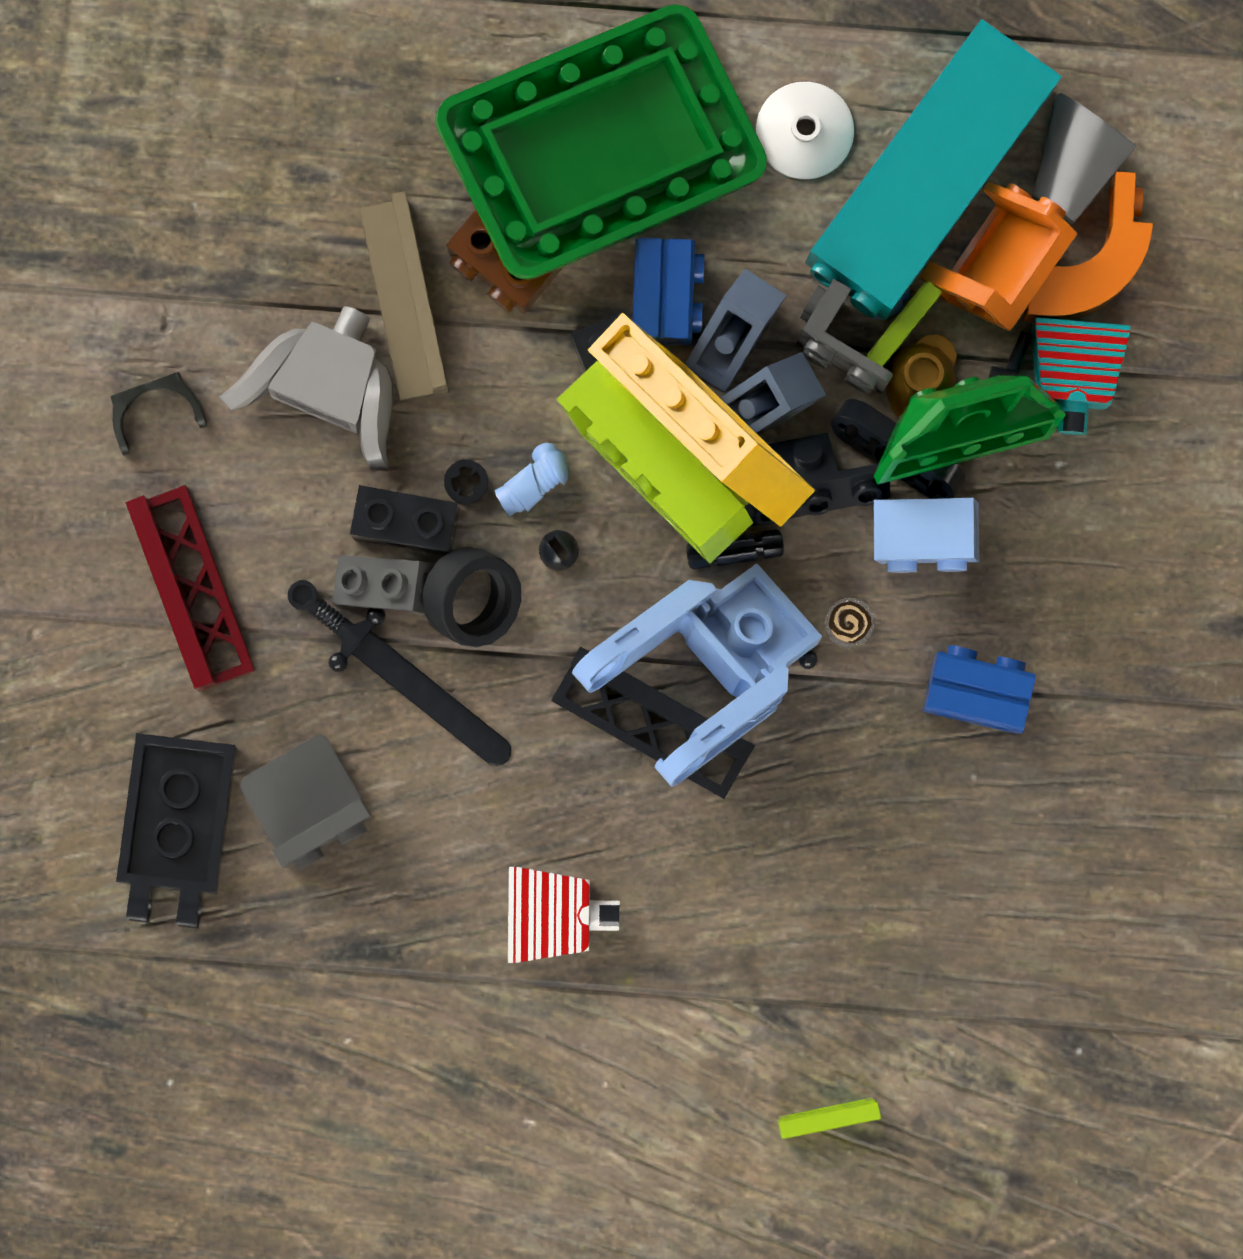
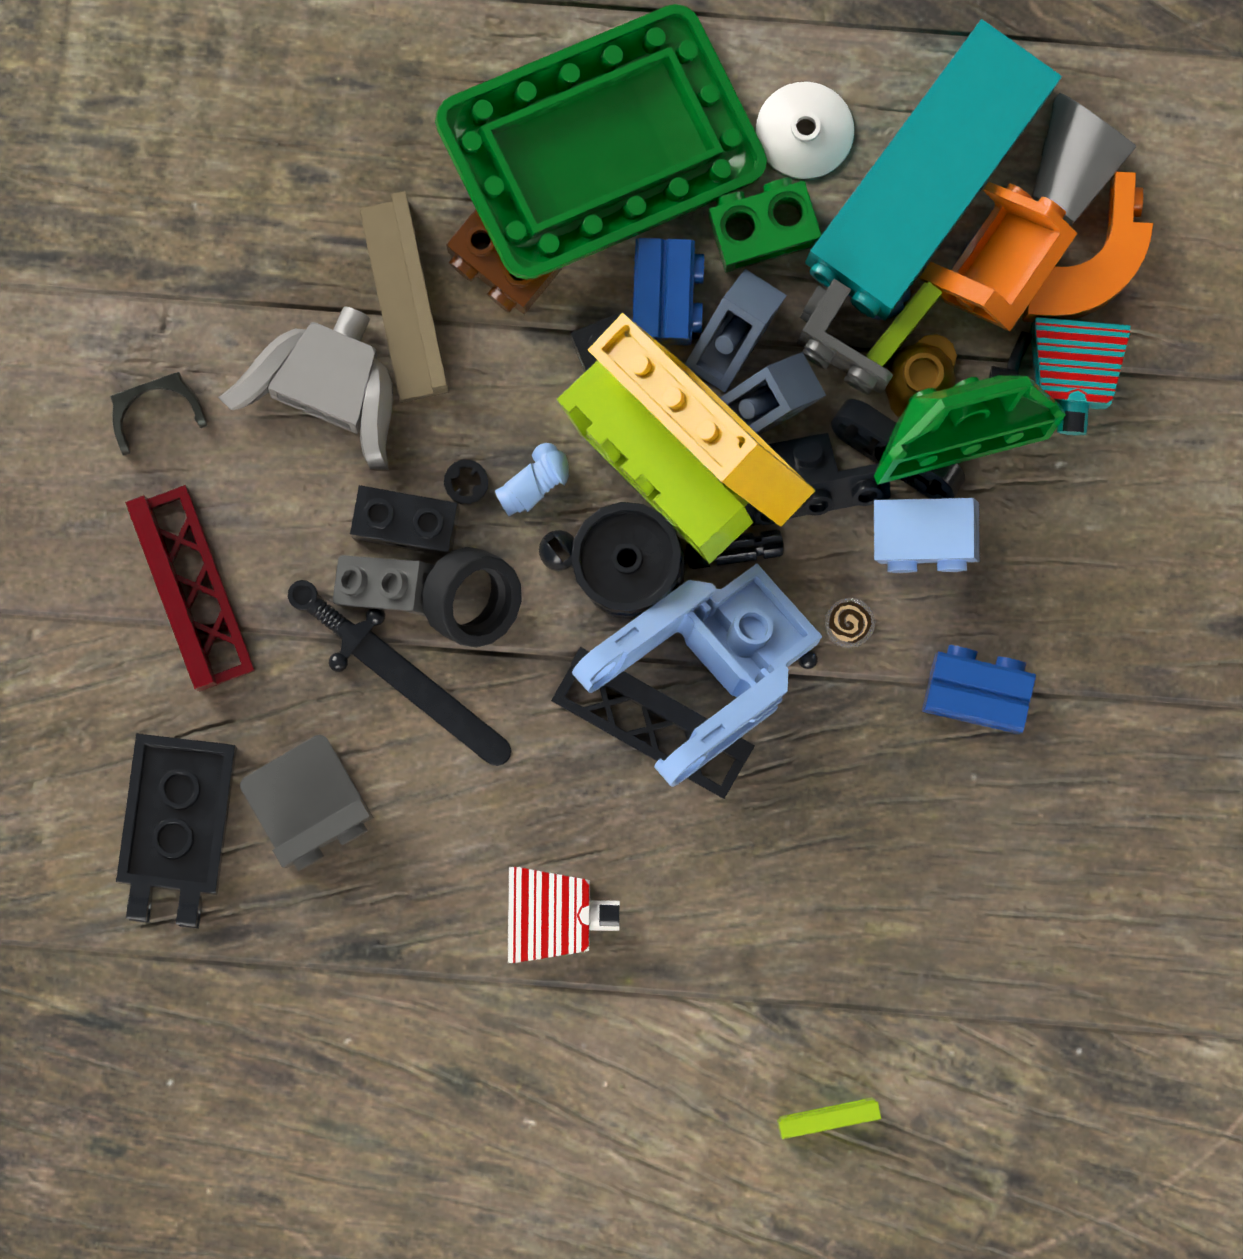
none -> black wheel [571,502,686,619]
none -> green brick [708,177,821,273]

